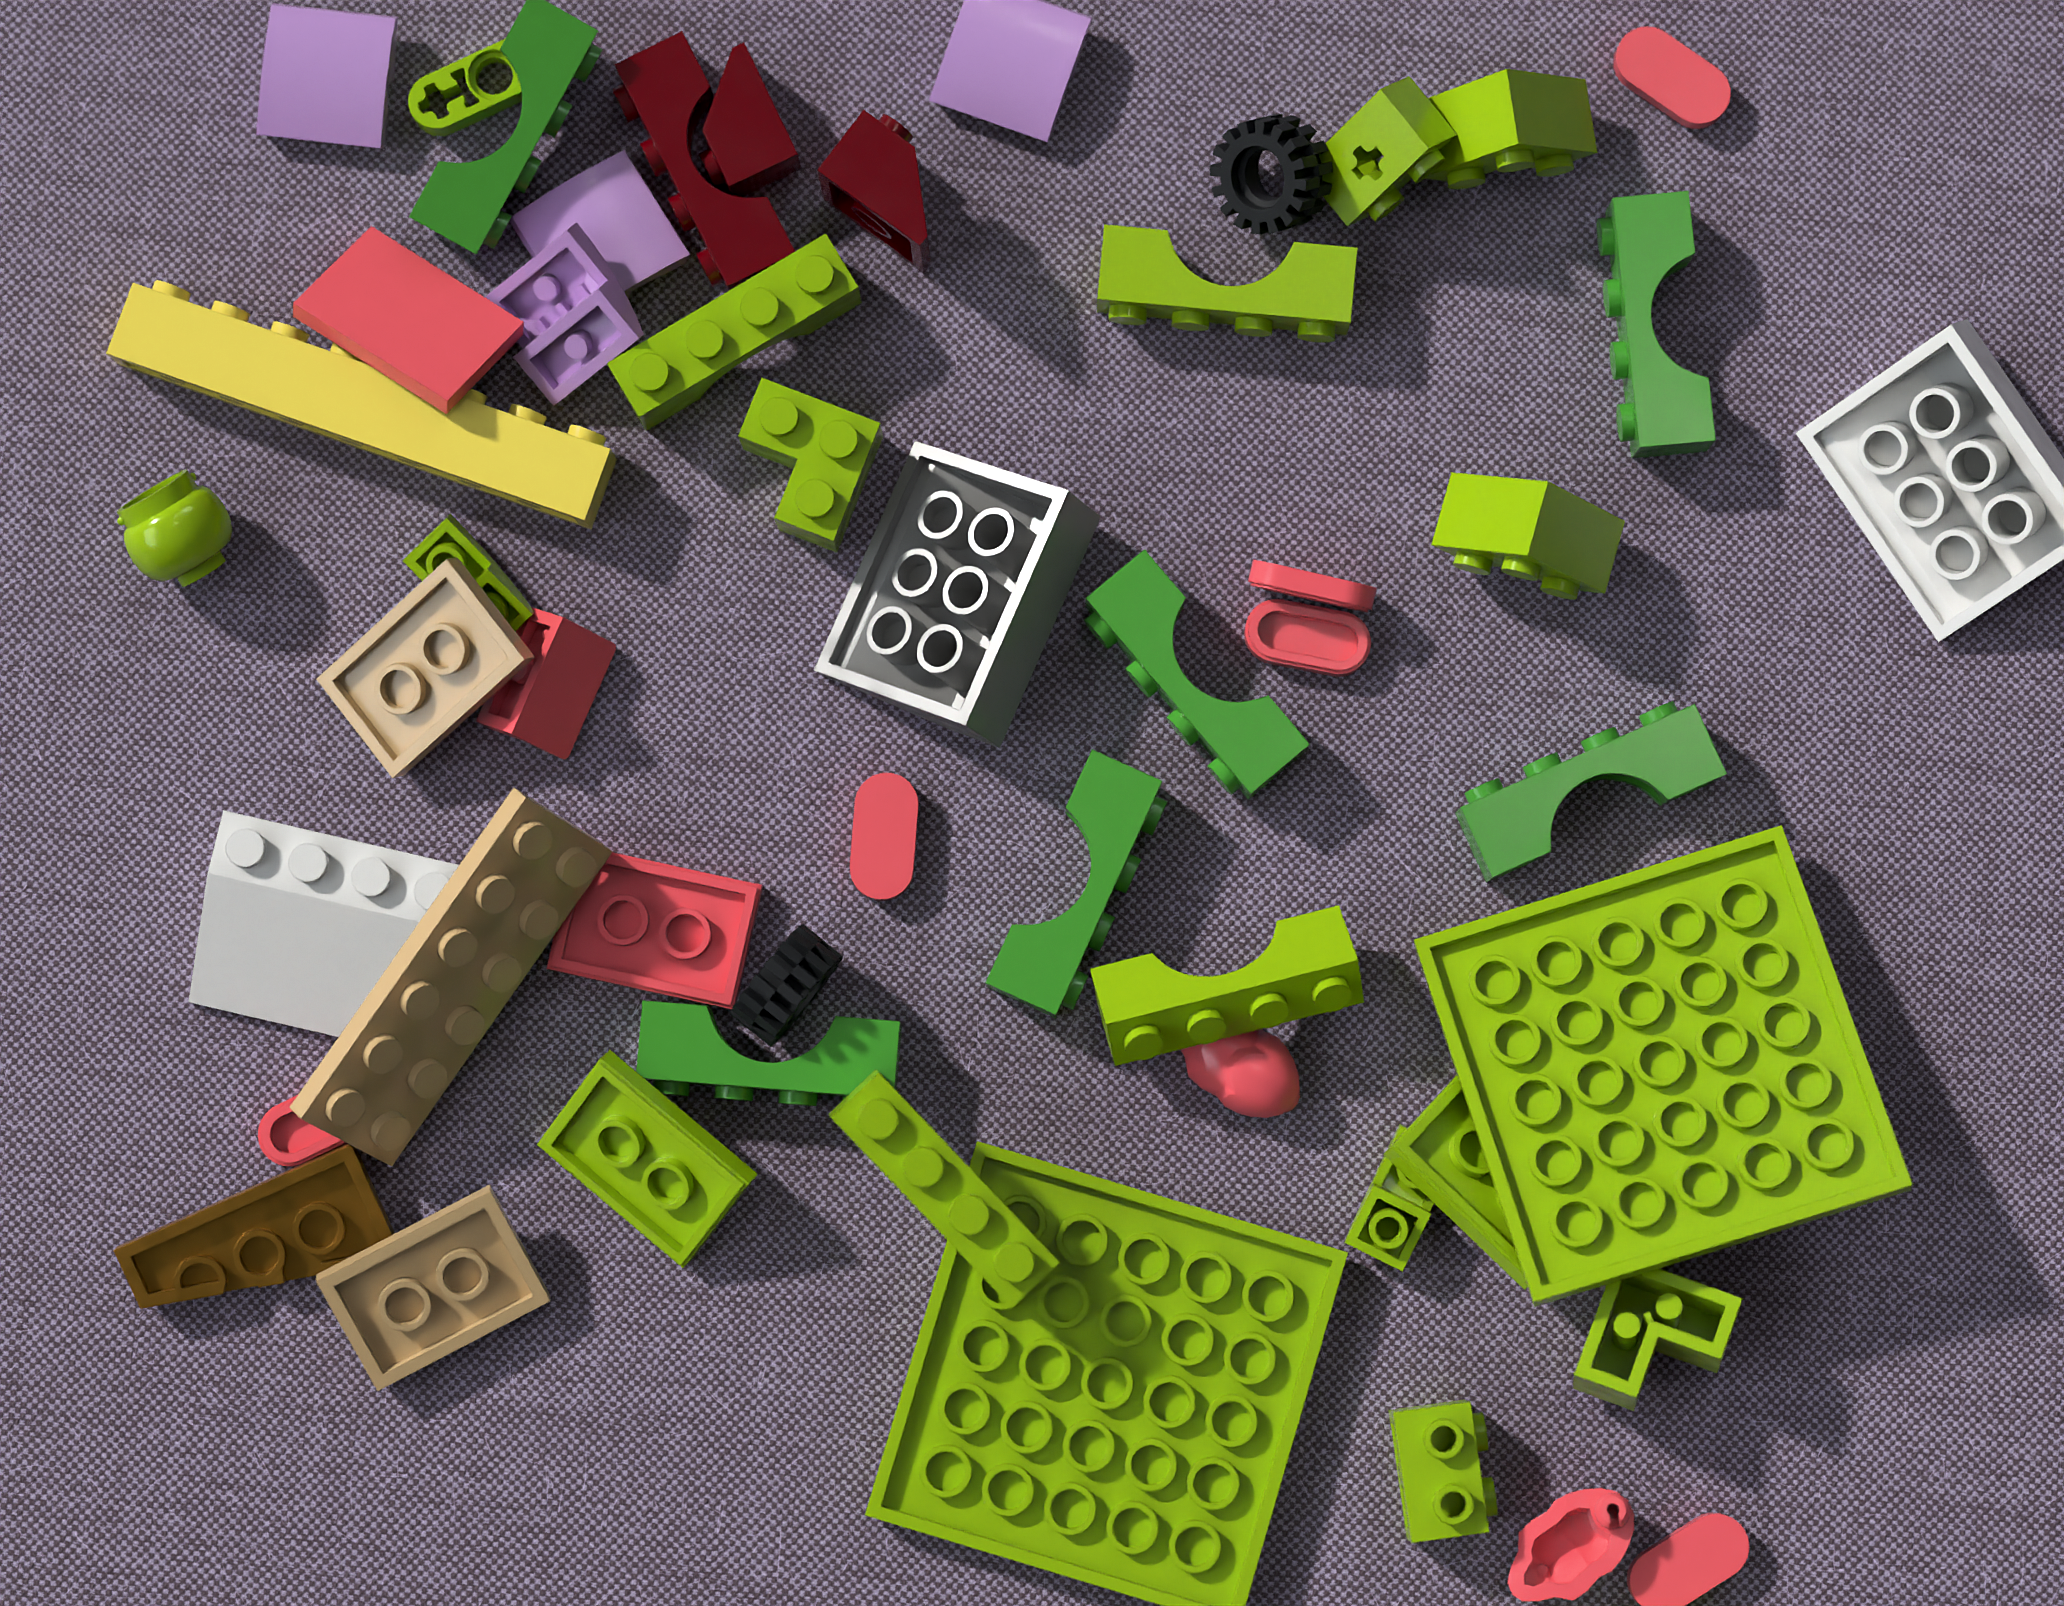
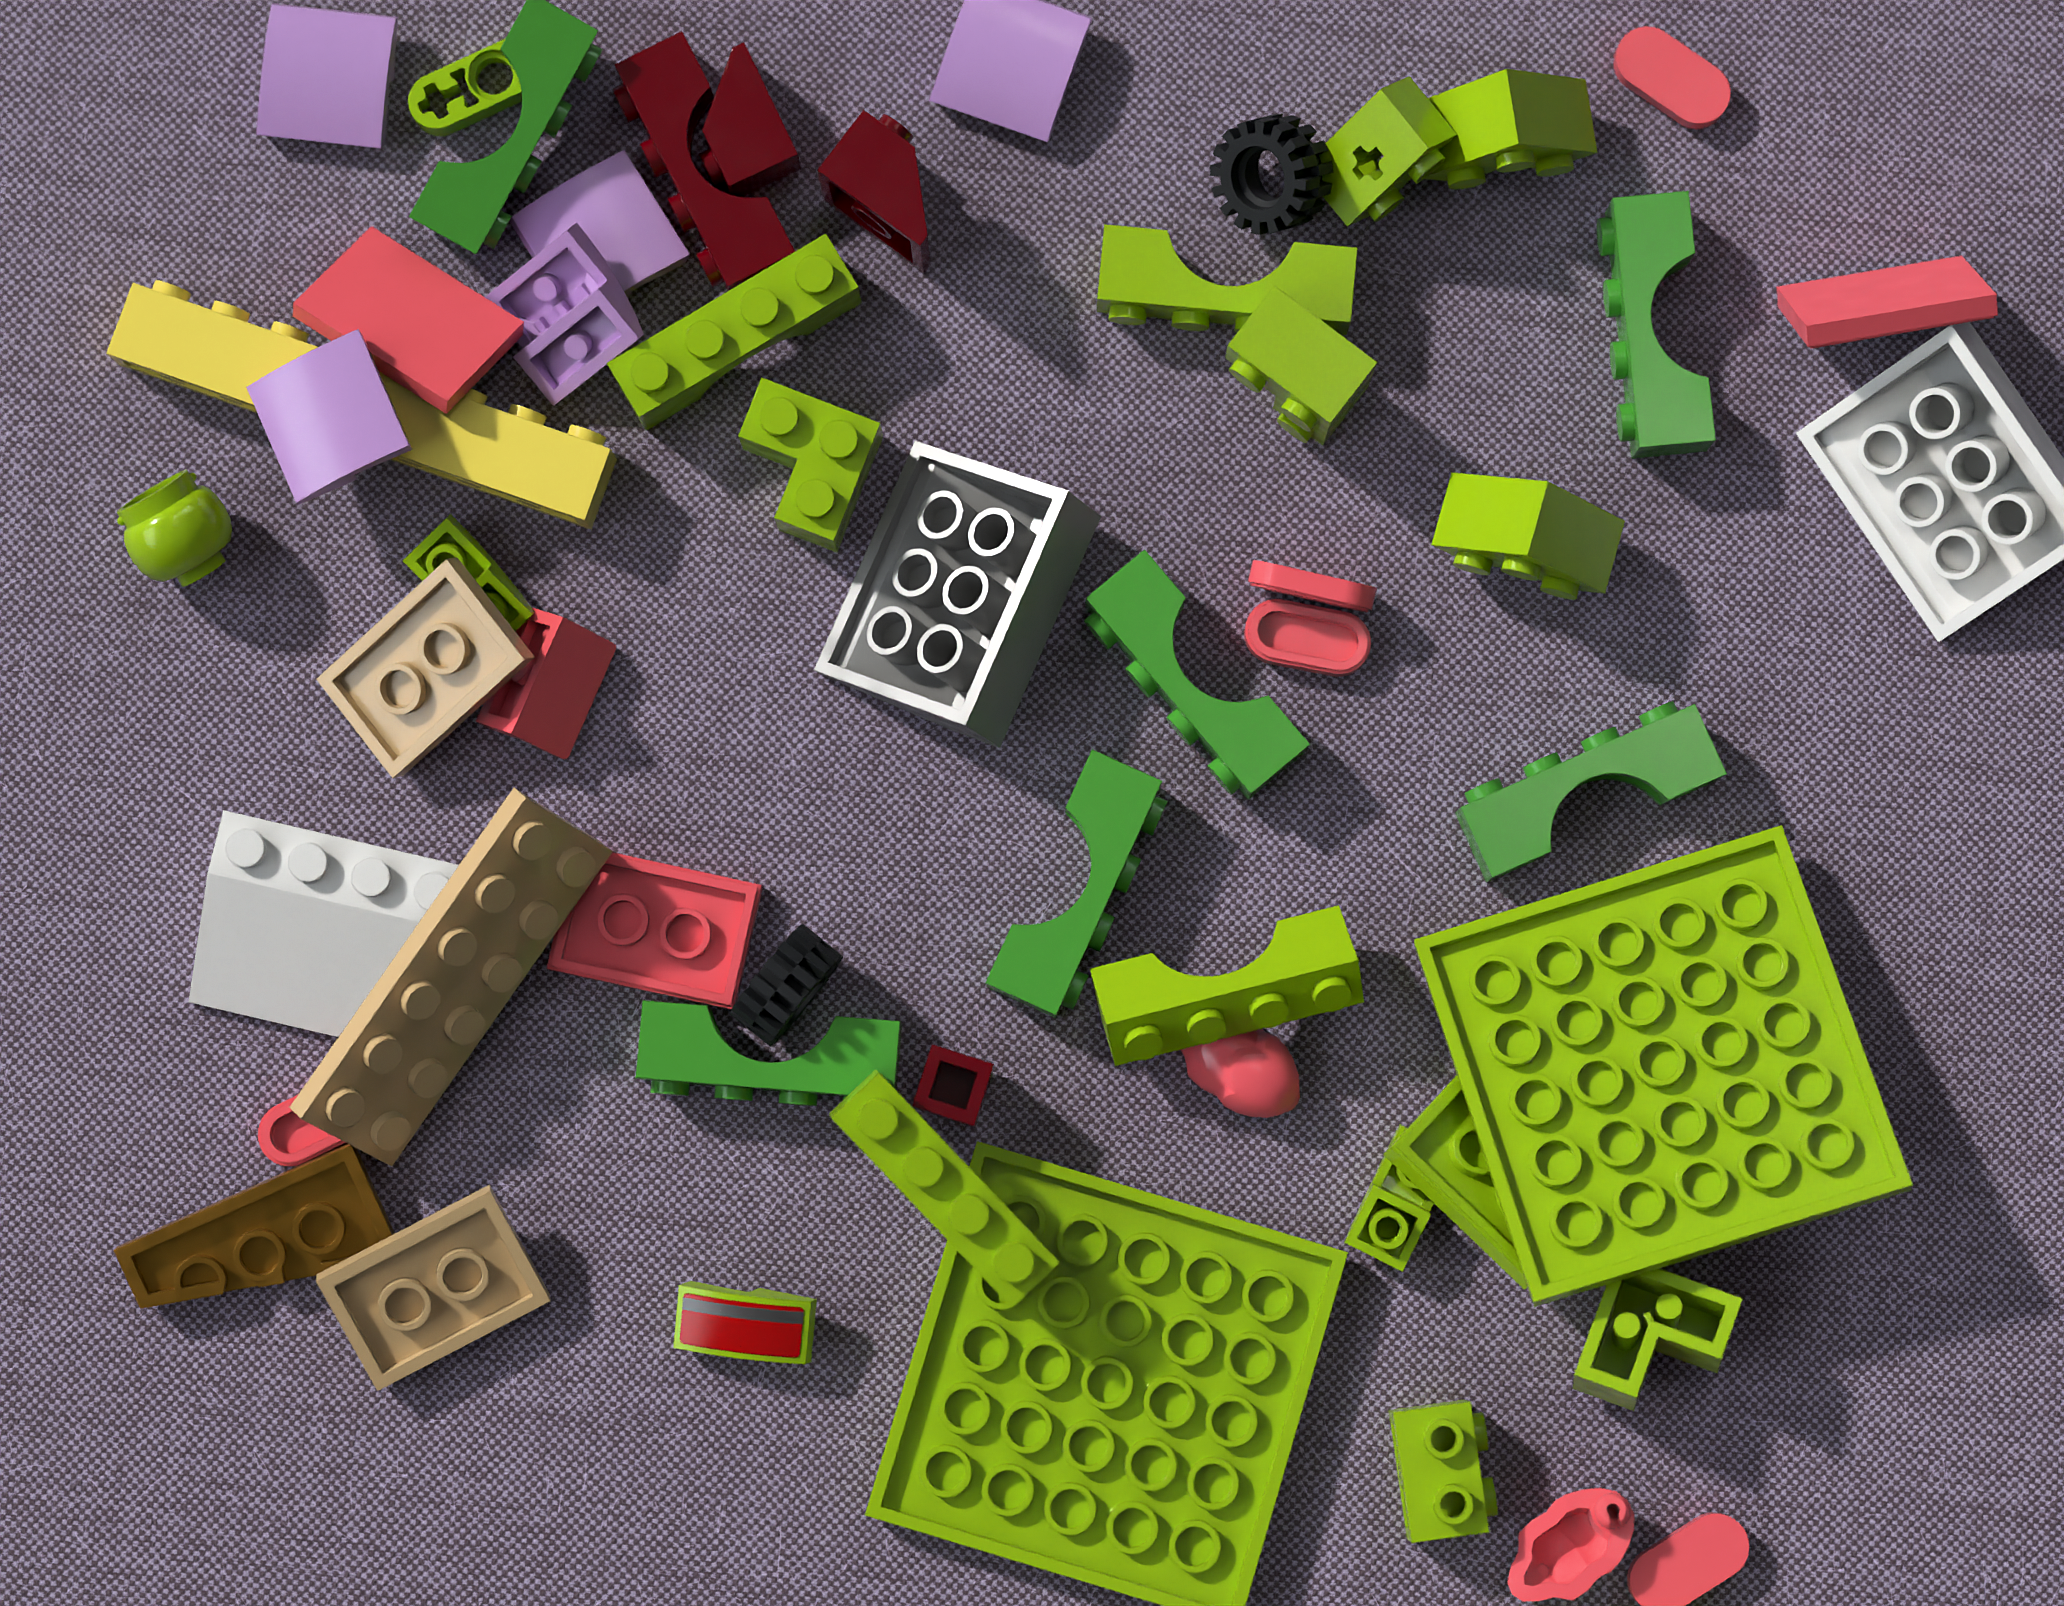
lime tile [537,1050,758,1268] -> none
coral tile [850,773,919,901] -> none
none -> lavender slope [246,329,412,505]
none -> slope [673,1281,817,1364]
none -> dark red brick [912,1044,995,1128]
none -> lime brick [1225,285,1377,446]
none -> coral tile [1776,256,1998,349]

